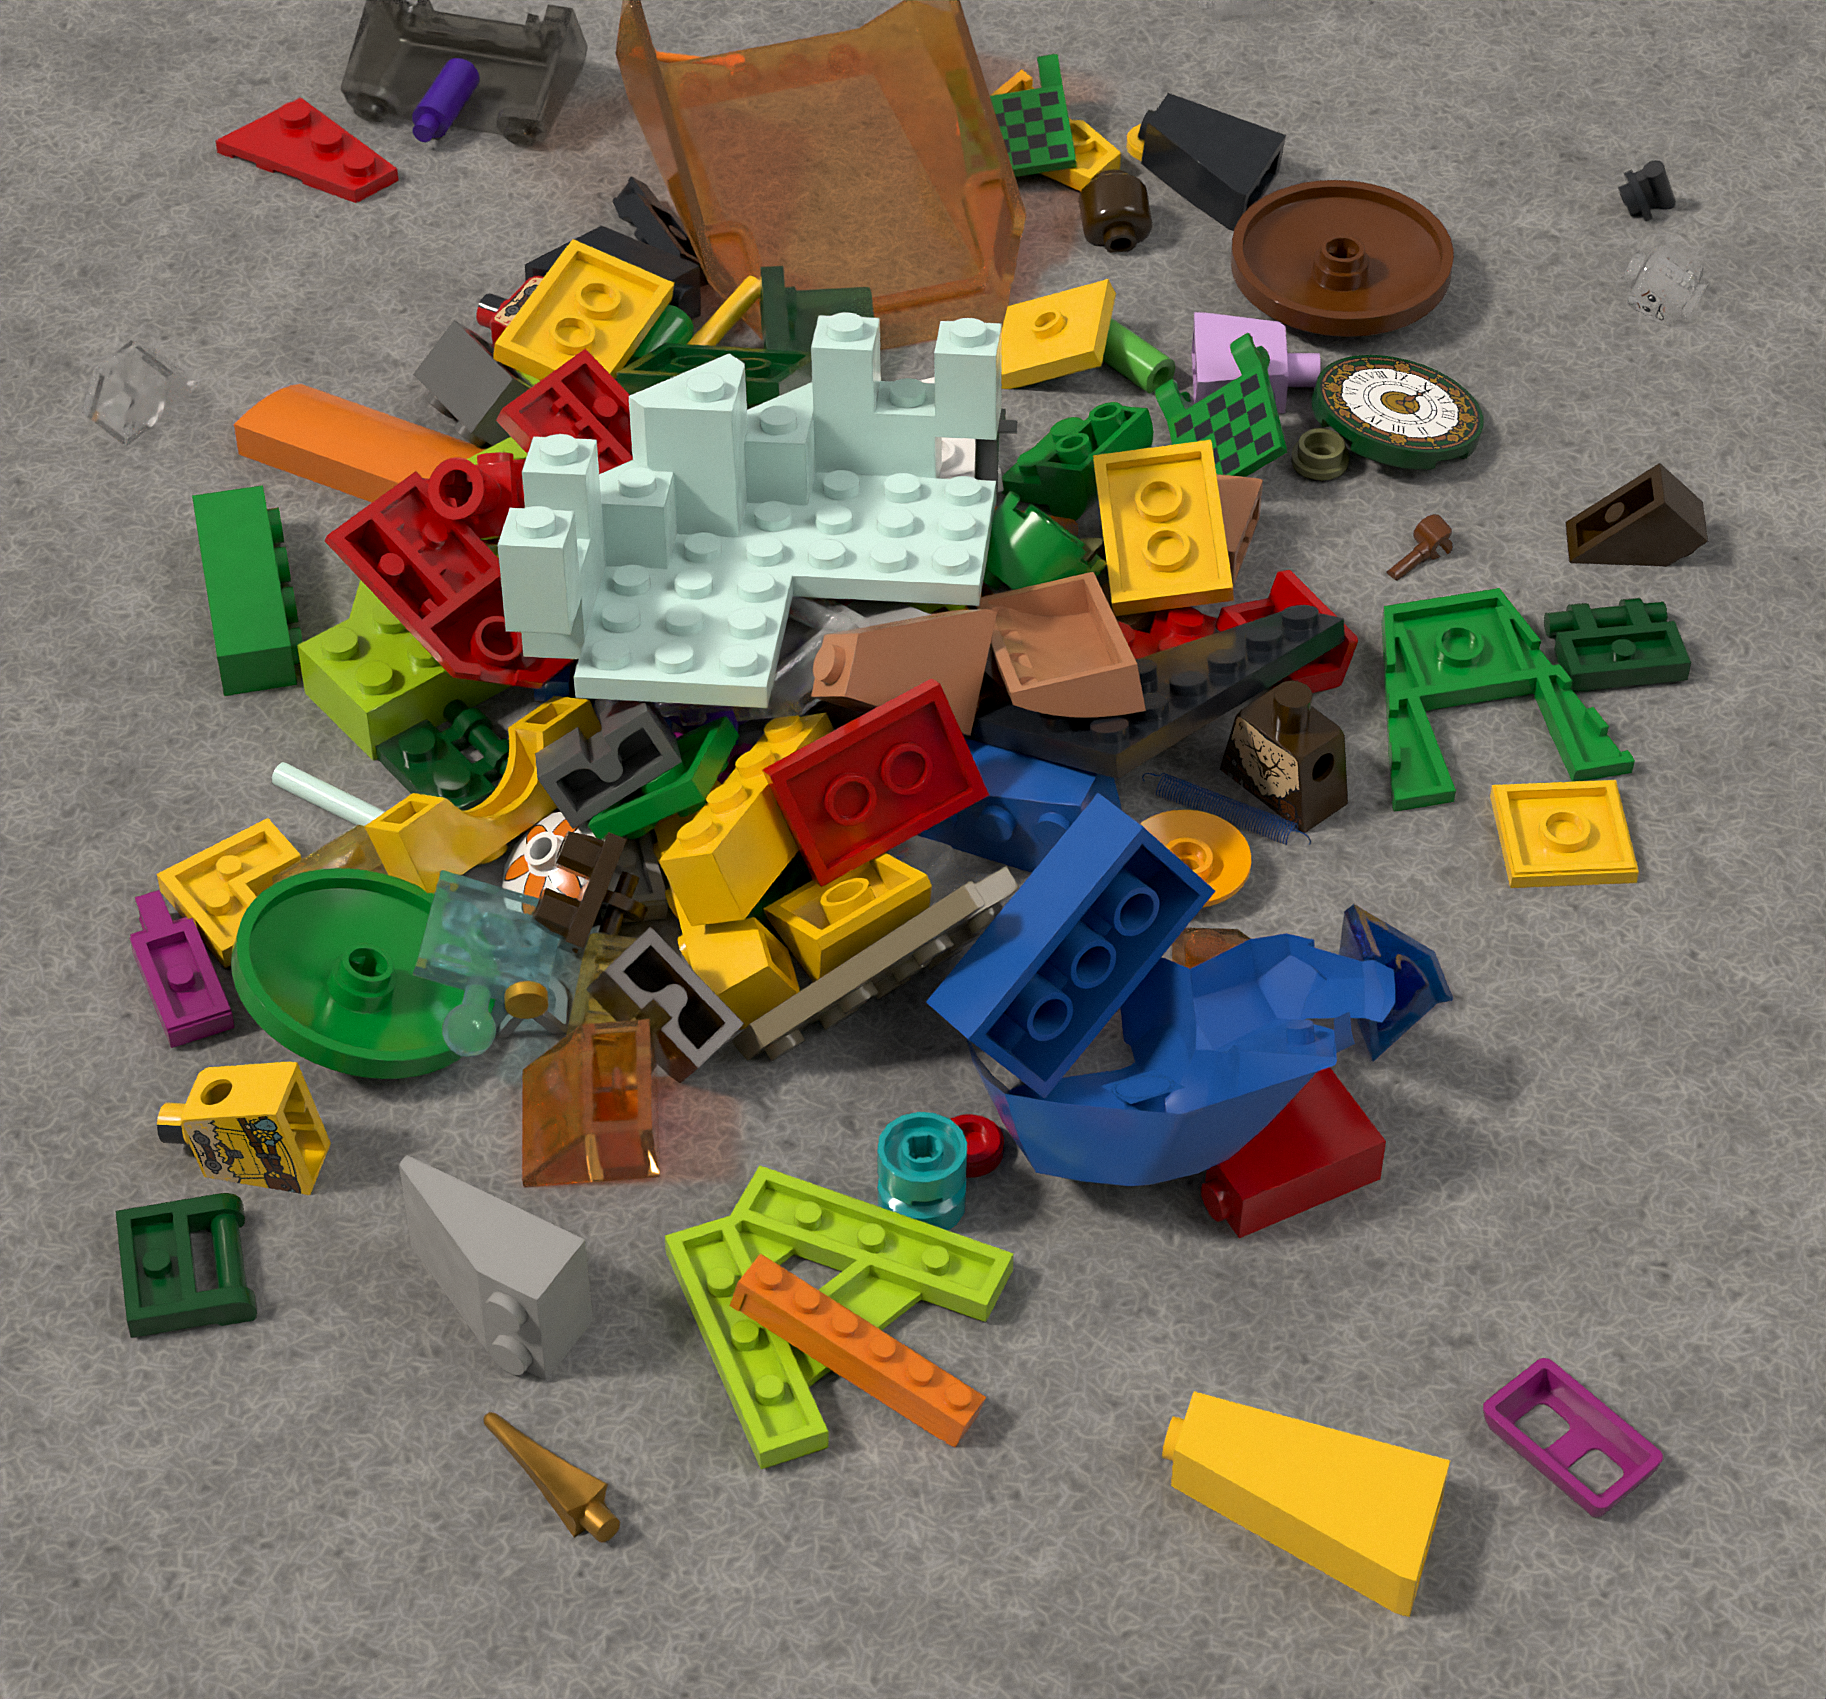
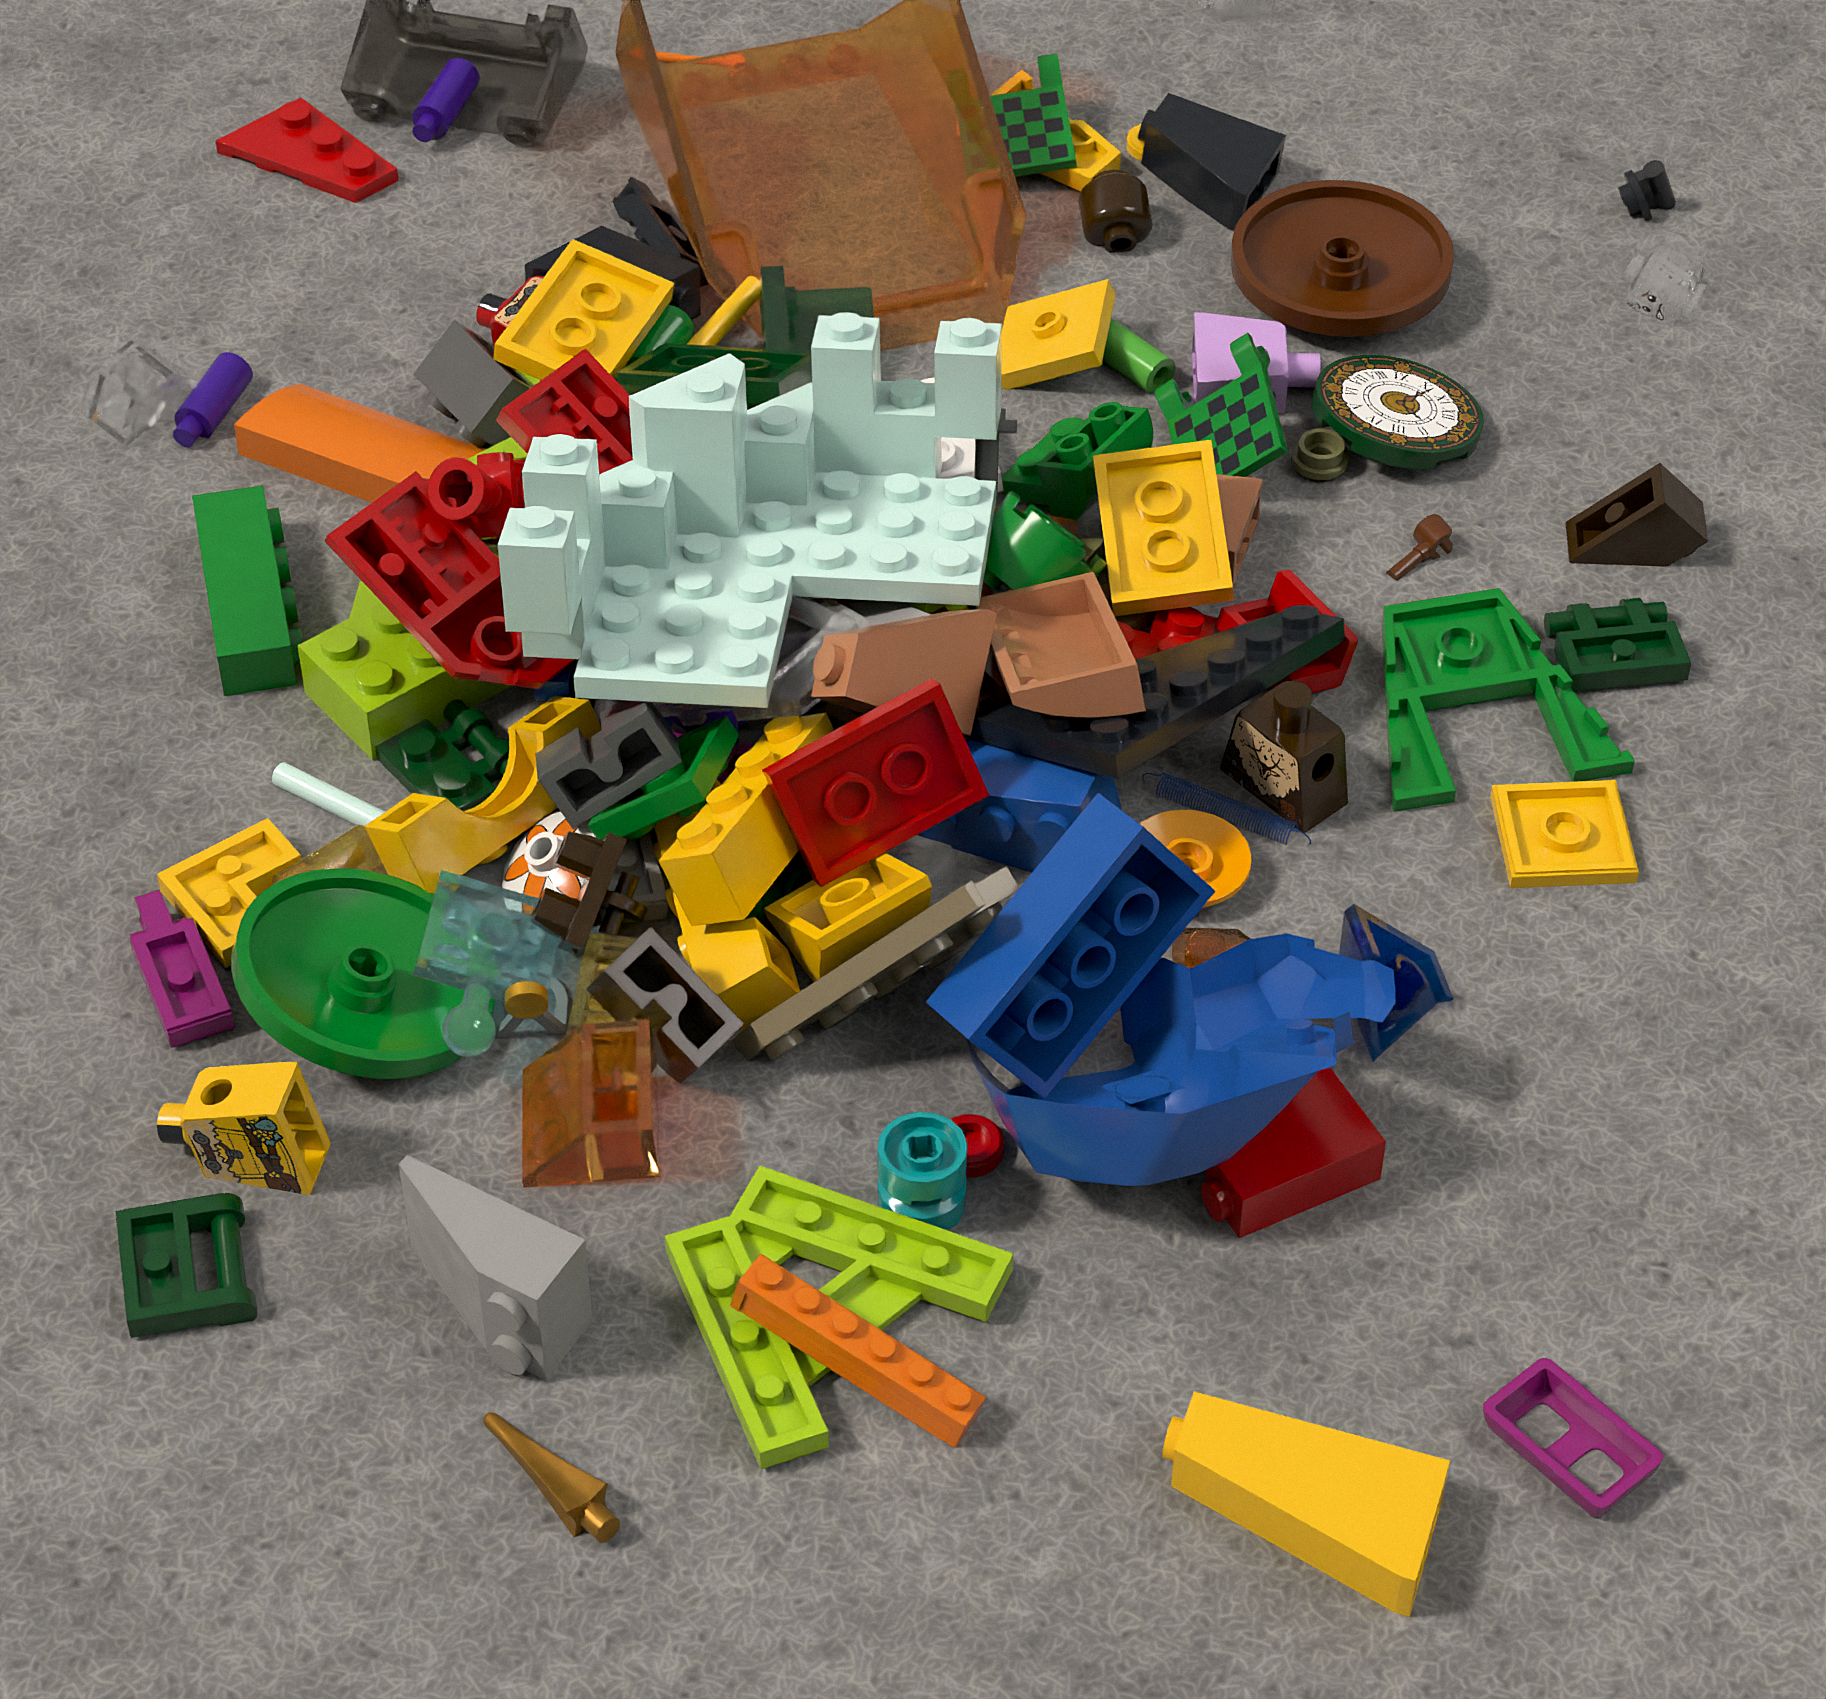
none -> dark purple cylinder [173,352,253,447]

